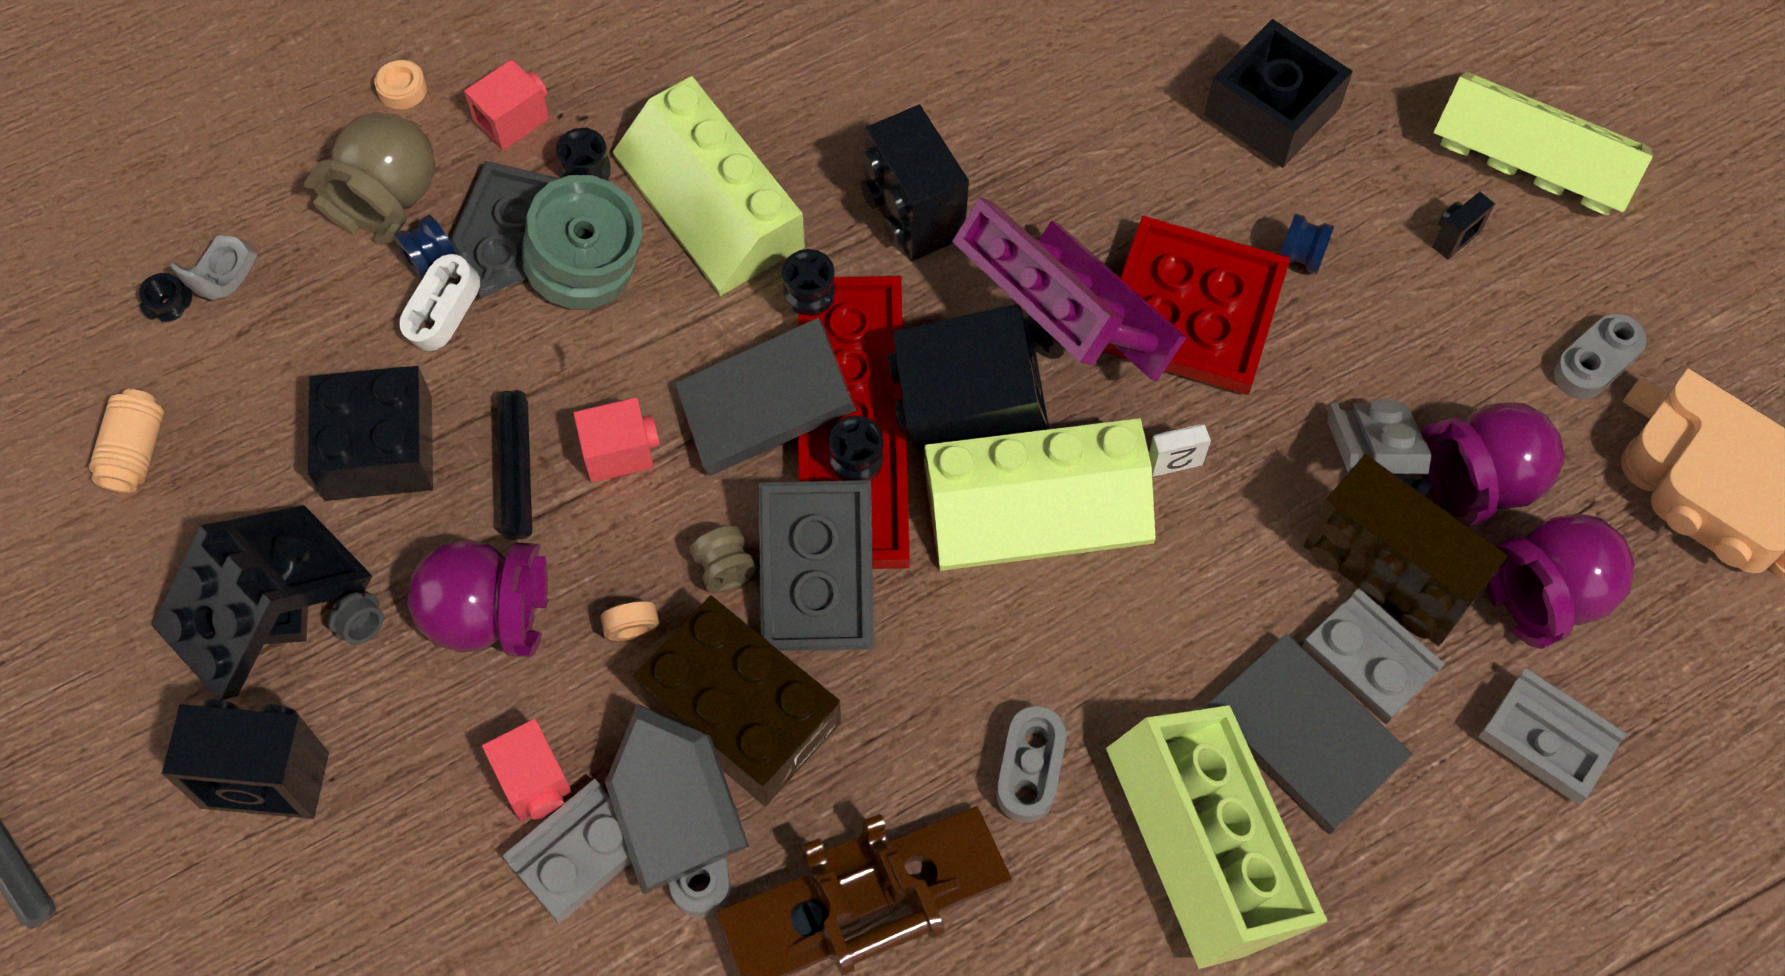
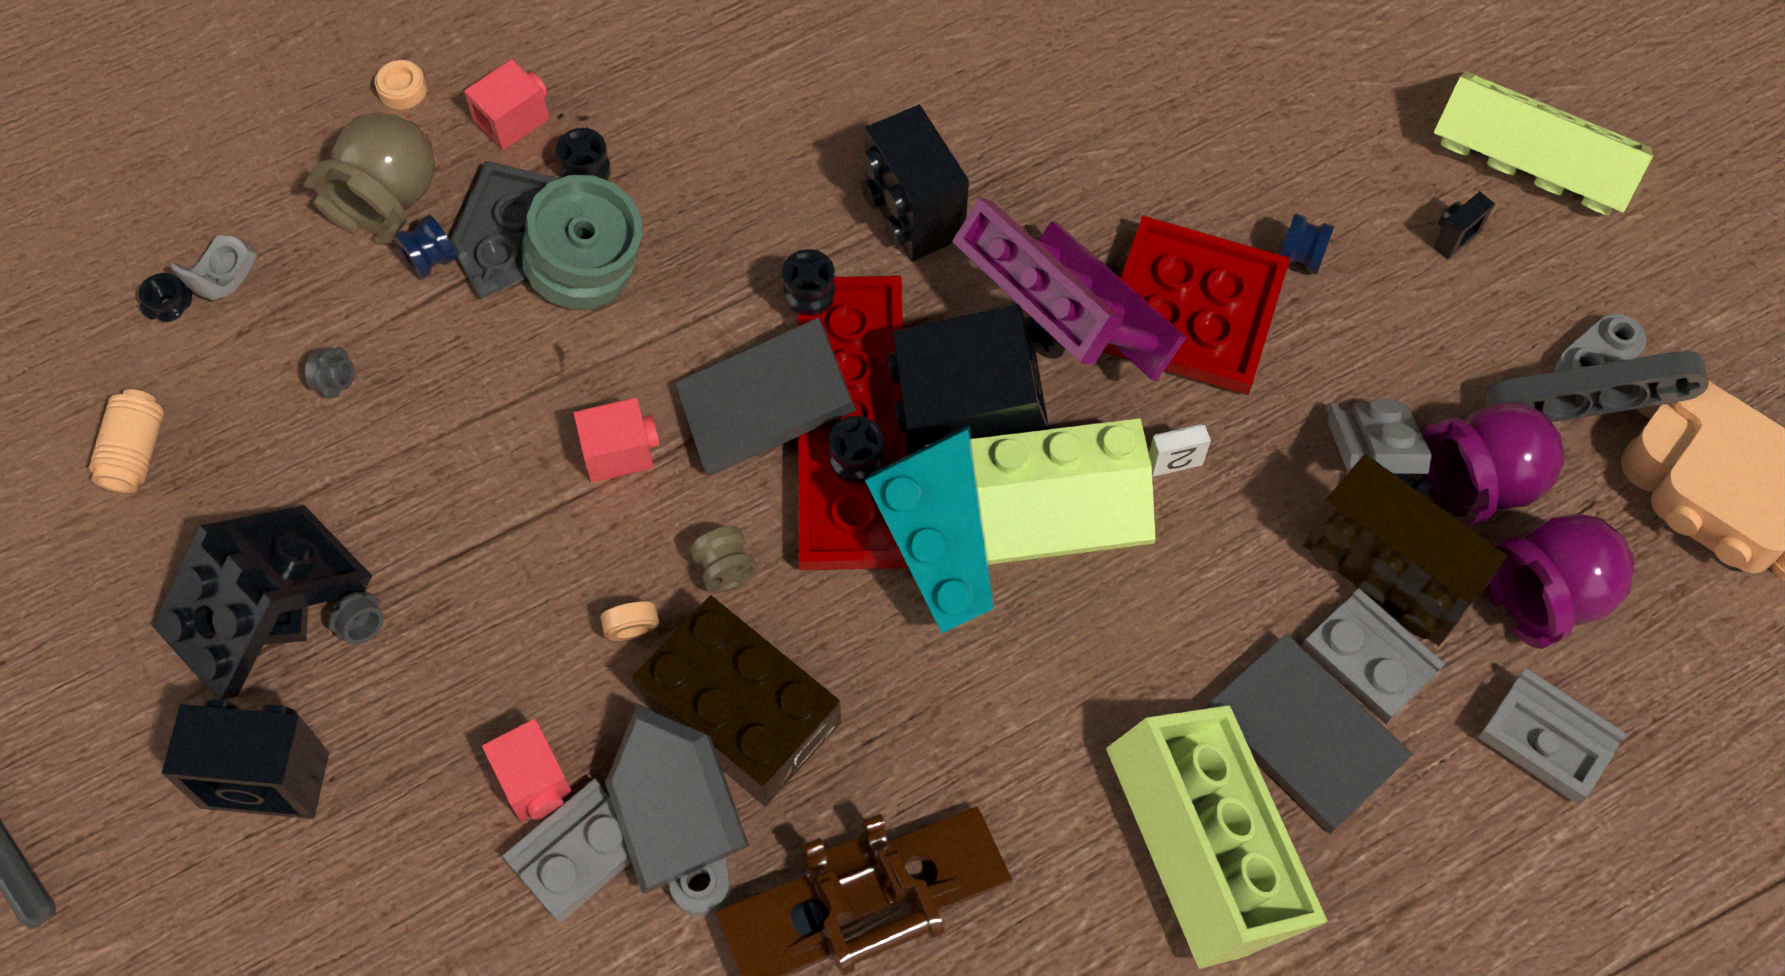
black brick [308,366,433,501] -> none
white beam [400,254,480,351] -> none
magenta tile [407,539,548,657] -> none
black axle [497,390,532,540] -> none
yellowish green slope [613,76,805,296] -> none
dark grey tile [759,481,874,651] -> none
light grey plate [996,706,1067,823] -> none
black brick [1204,19,1353,168] -> none
none -> dark grey plate [305,347,355,399]
none -> teal wedge [865,425,994,634]
none -> dark grey beam [1484,351,1709,422]

